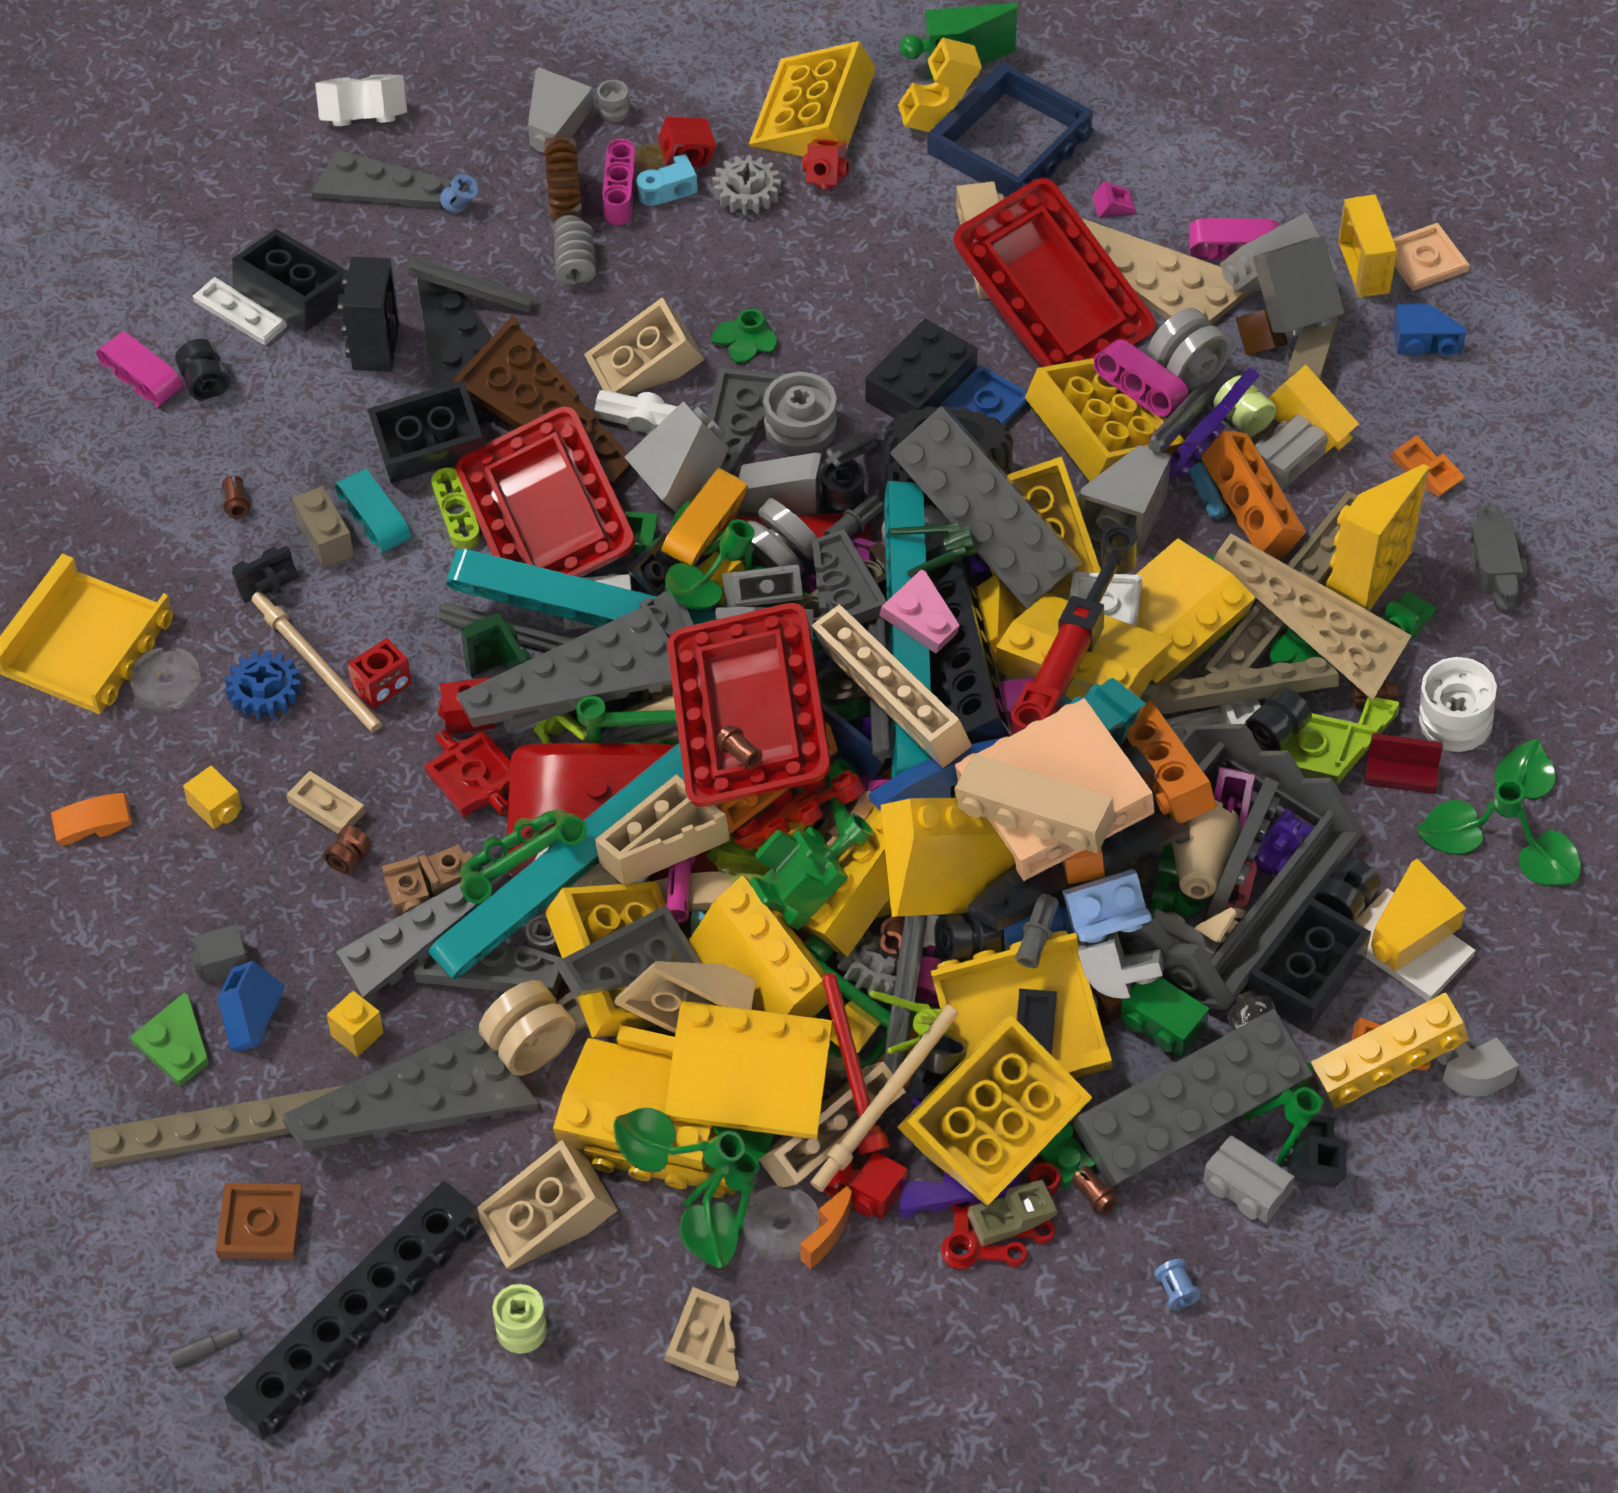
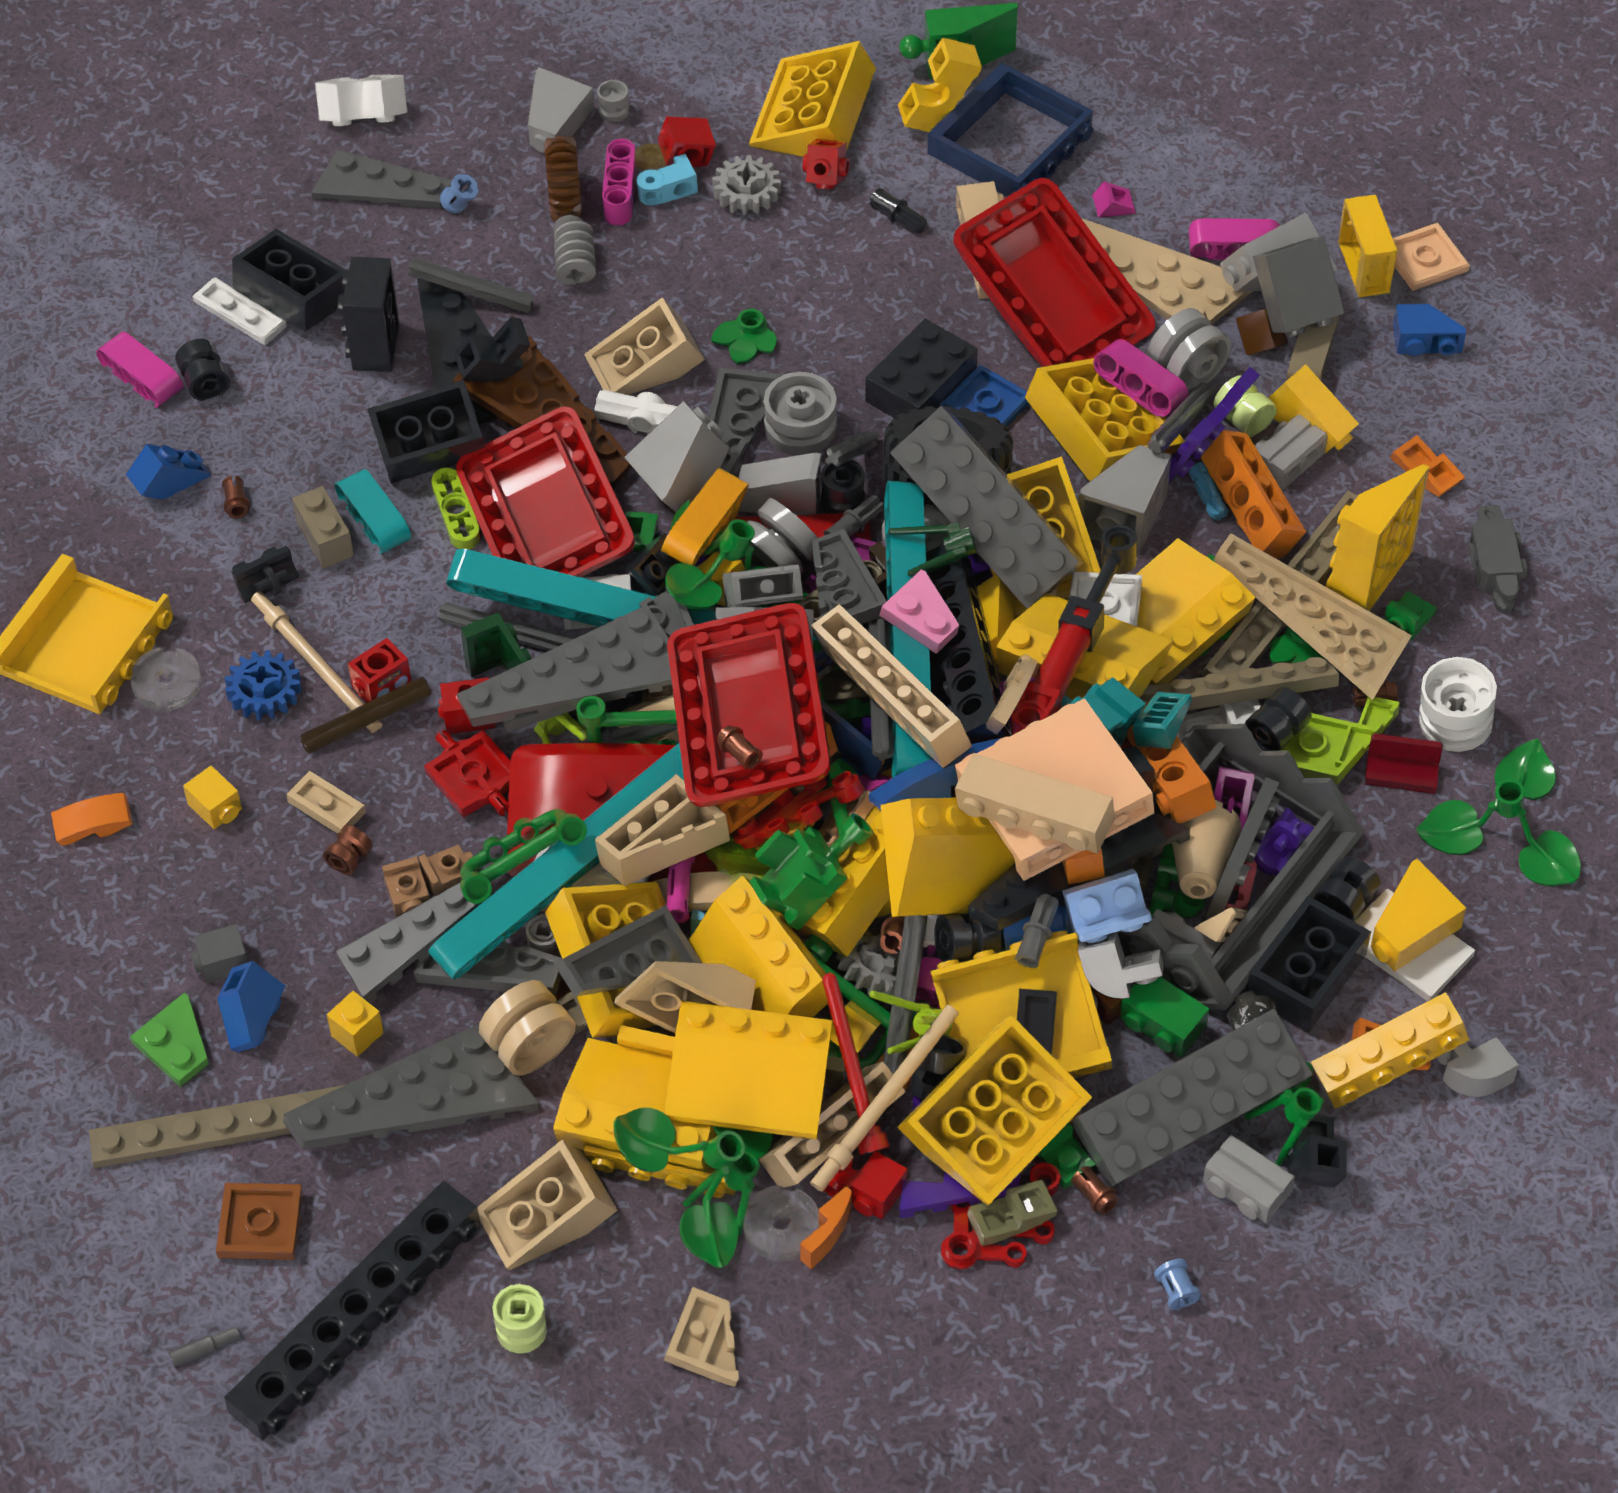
none -> blue slope [126,444,211,500]
none -> dark brown axle [300,677,432,753]
none -> black brick [454,317,530,383]
none -> black axle [869,188,928,233]
none -> tan tile [986,654,1037,734]
none -> teal slope [1132,692,1192,749]

